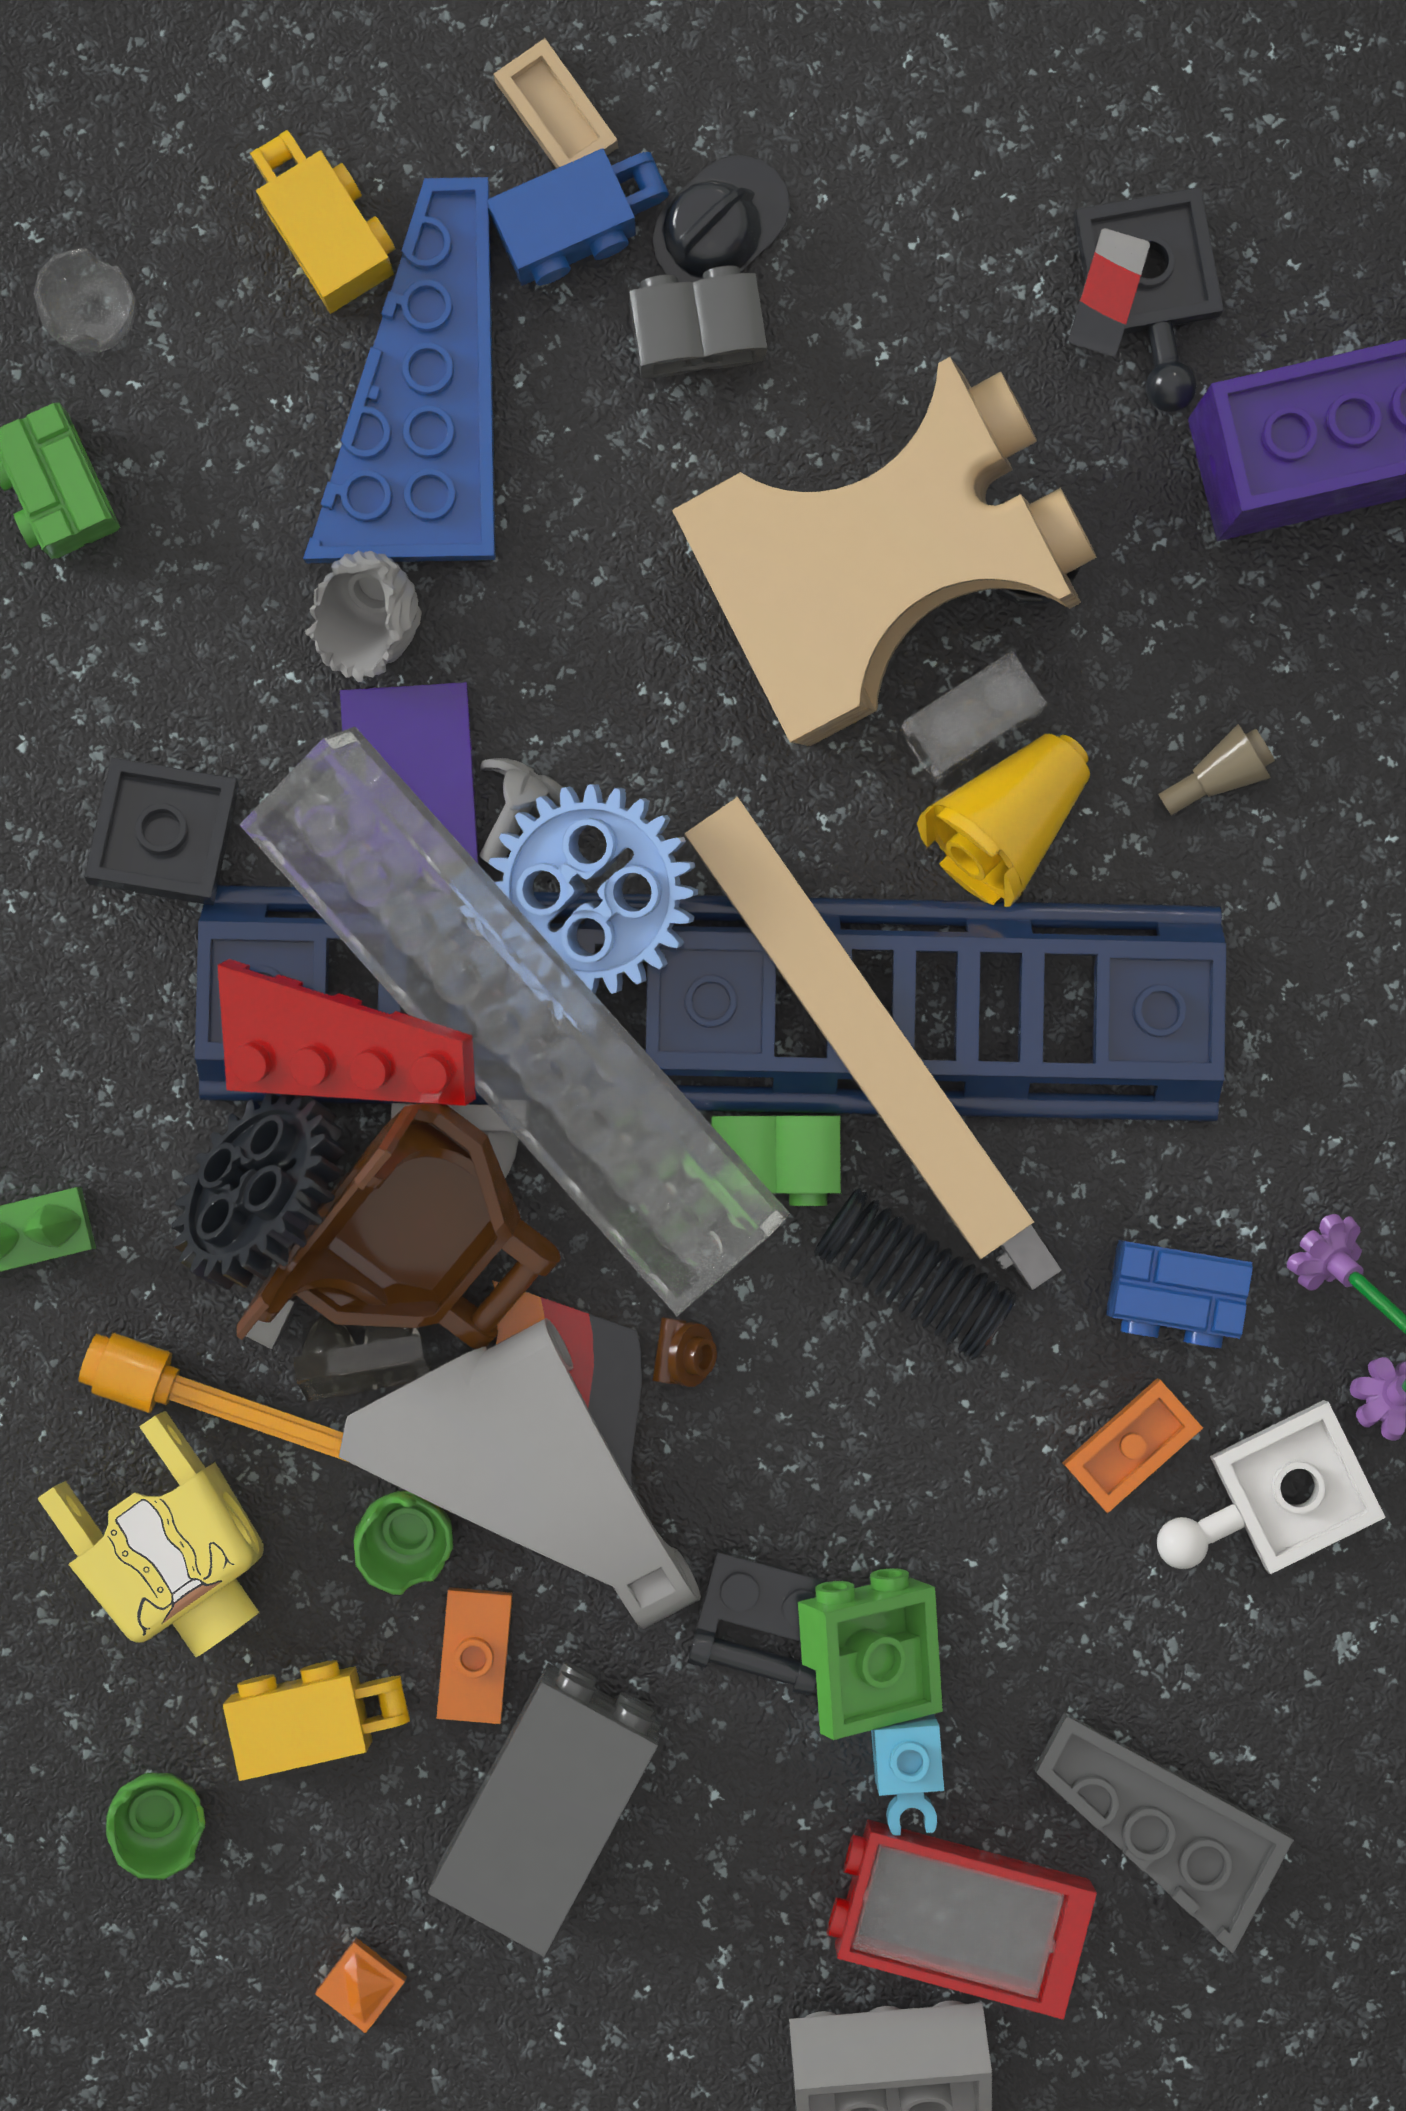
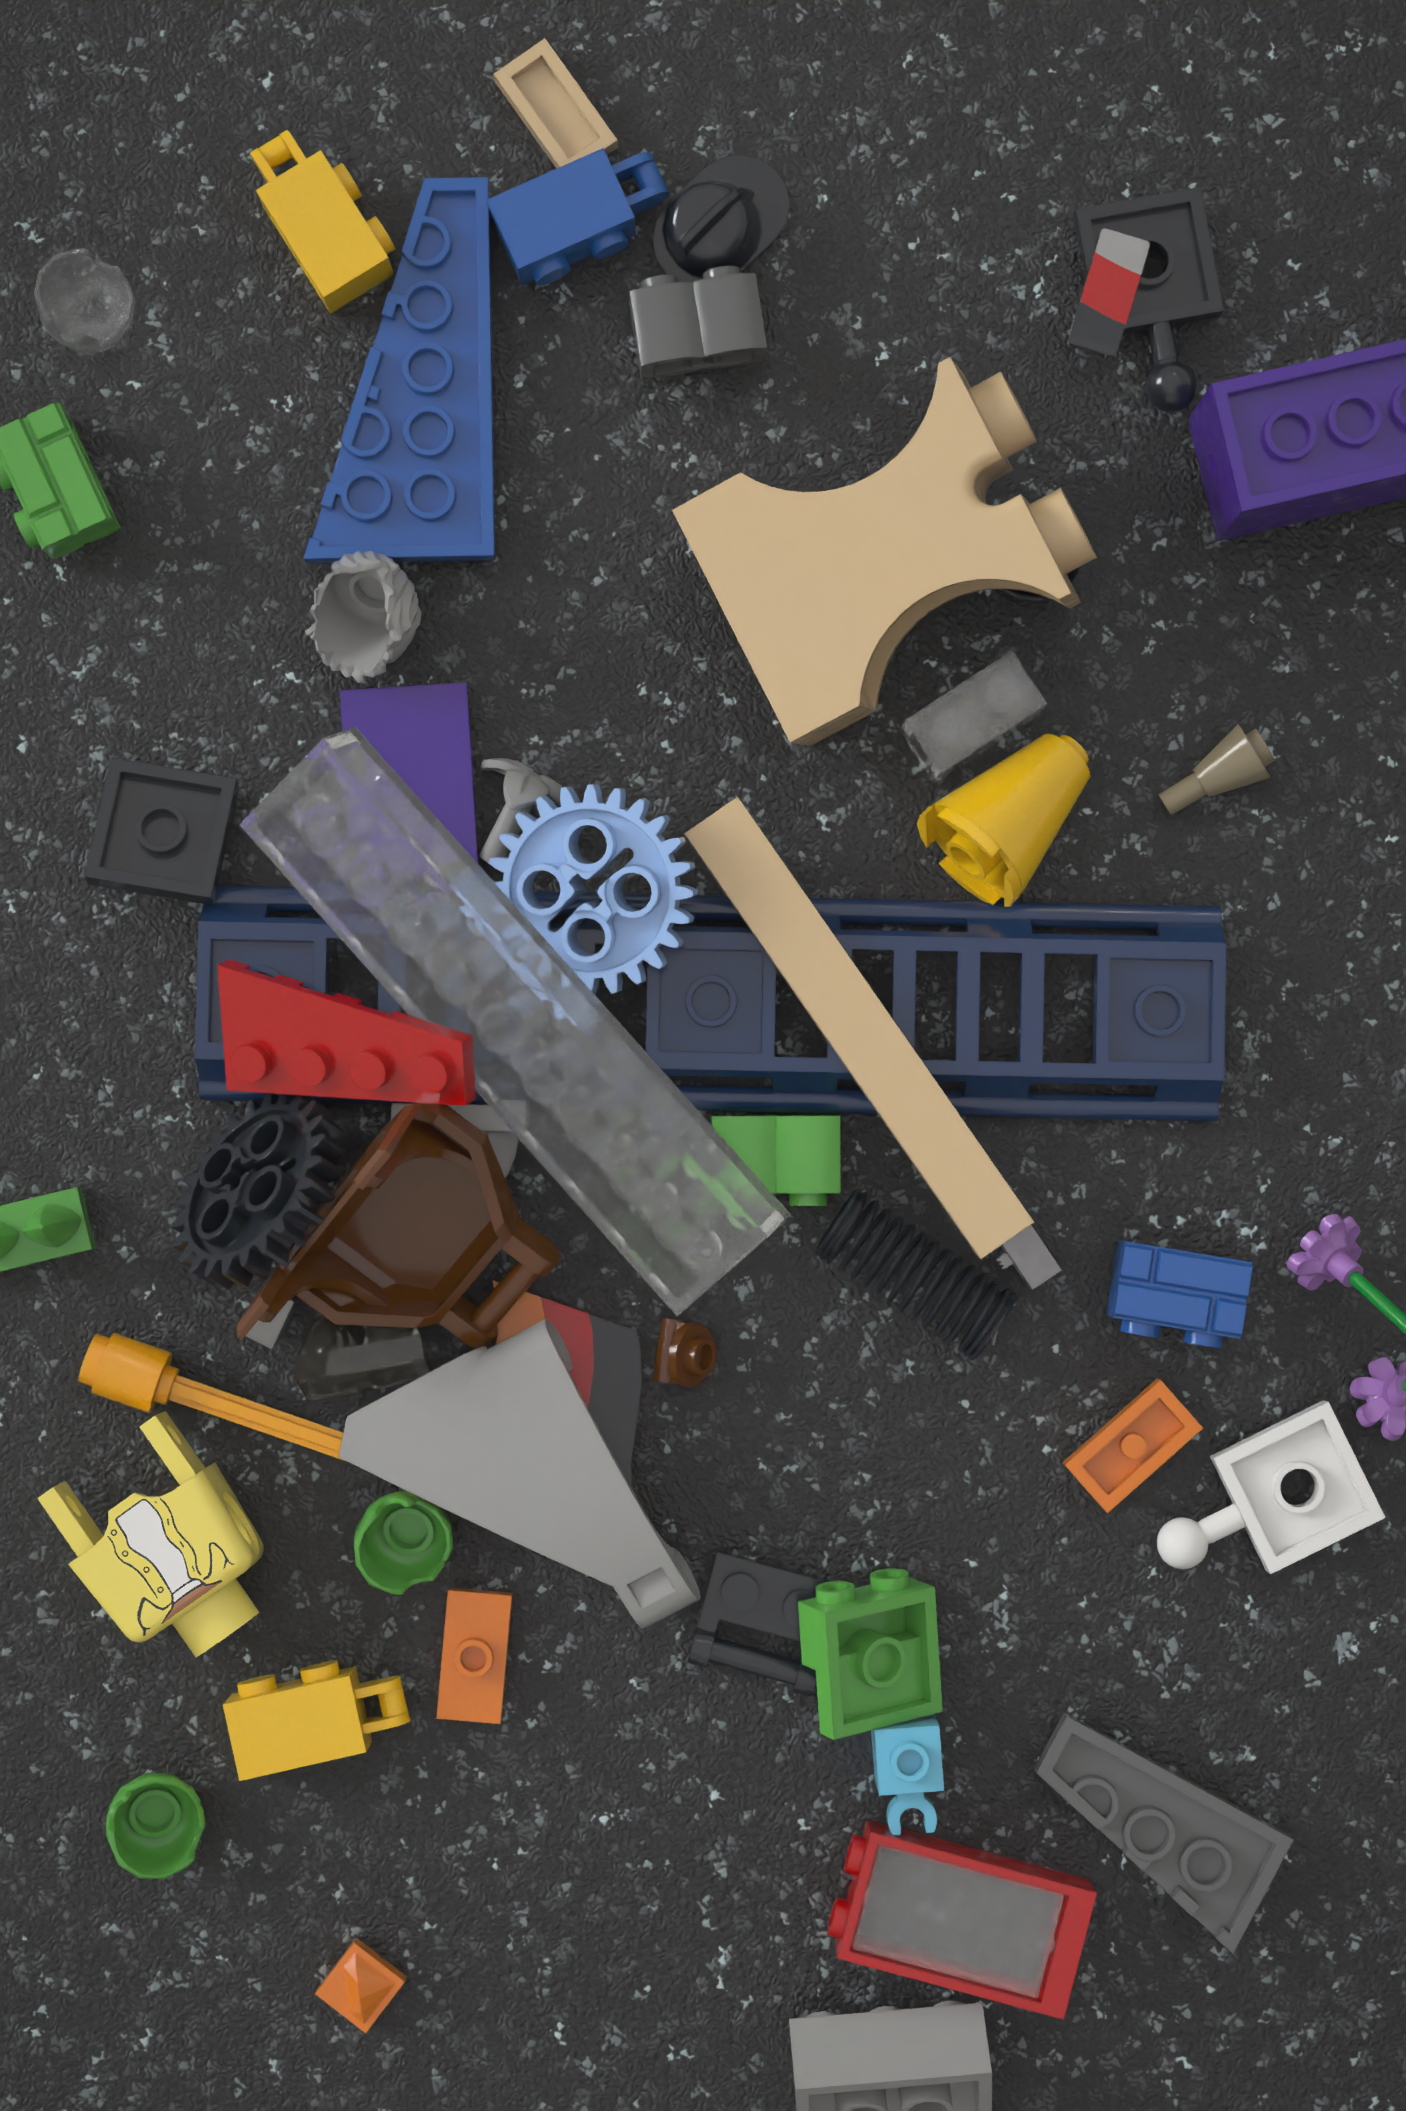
dark grey brick [428,1662,660,1957] -> none

